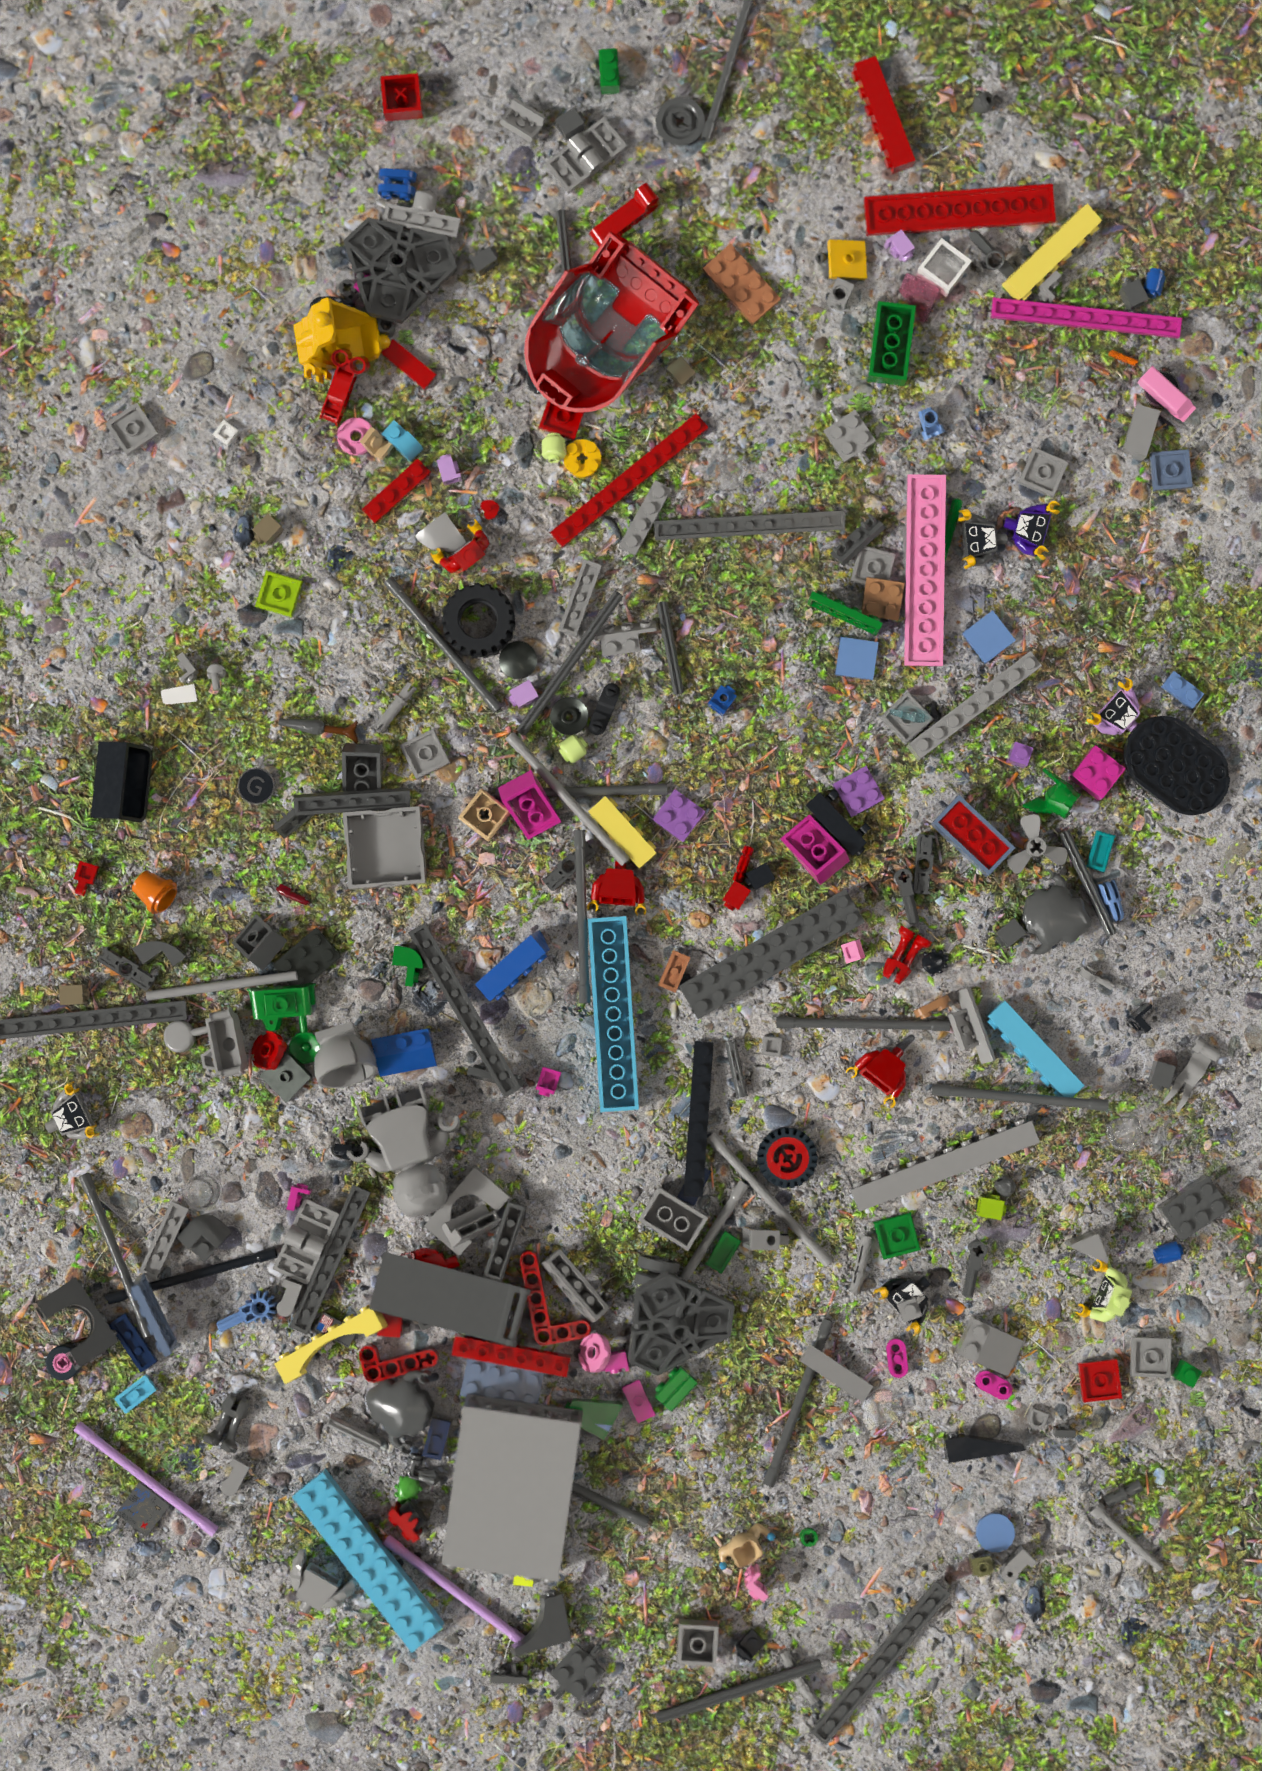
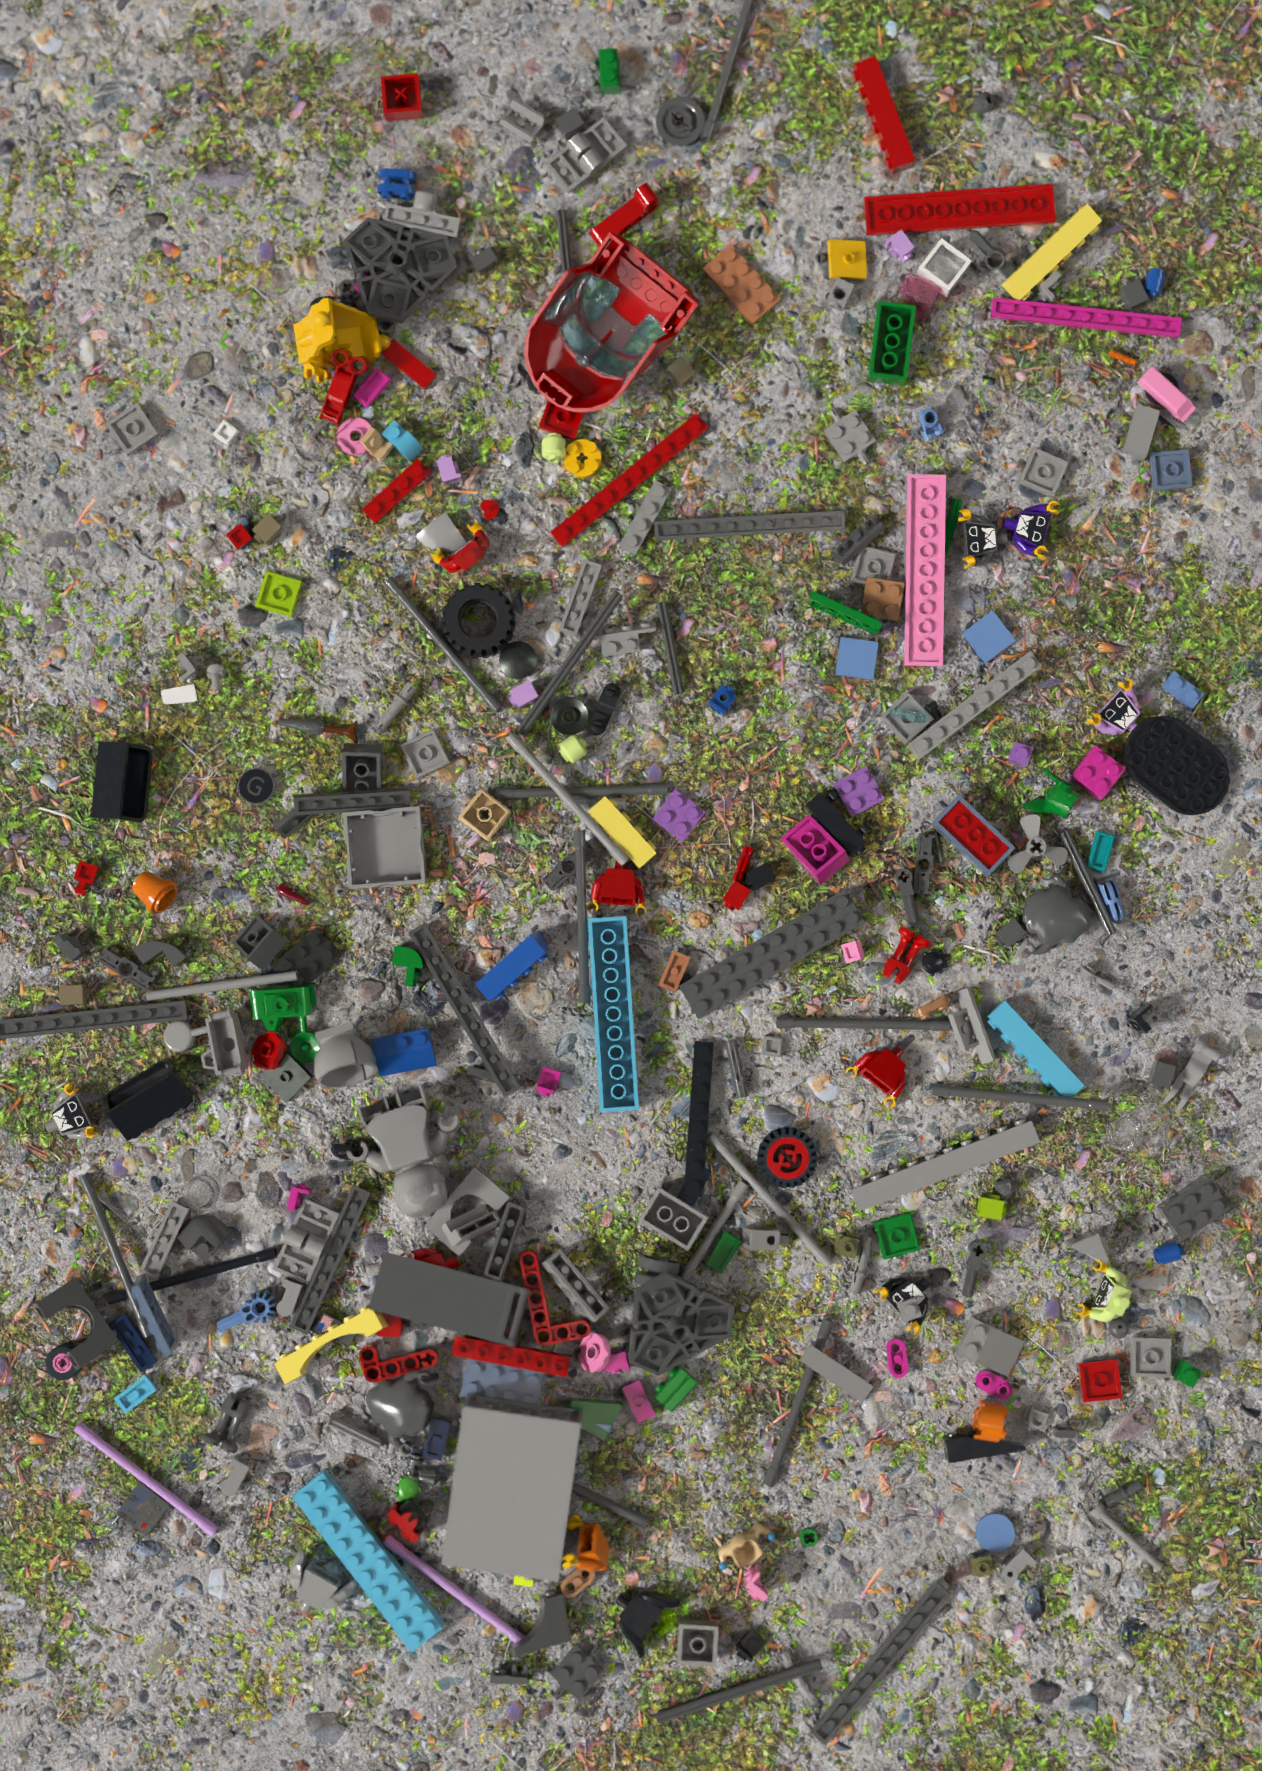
dark pink slope [498,770,561,840] -> none
none -> dark grey rock [54,933,87,962]
none -> black windscreen [104,1058,194,1141]
none -> red plate [226,523,253,551]
none -> dark pink plate [352,367,392,409]
none -> medium nougat plate [561,1568,595,1598]
none -> orange torso [563,1515,609,1572]
none -> black torso [615,1589,682,1659]
none -> clear neon green arm [656,1609,676,1638]
none -> olive window [832,1233,860,1259]
none -> orange brick [973,1400,1008,1443]
none -> dark grey piece [1108,1318,1129,1339]

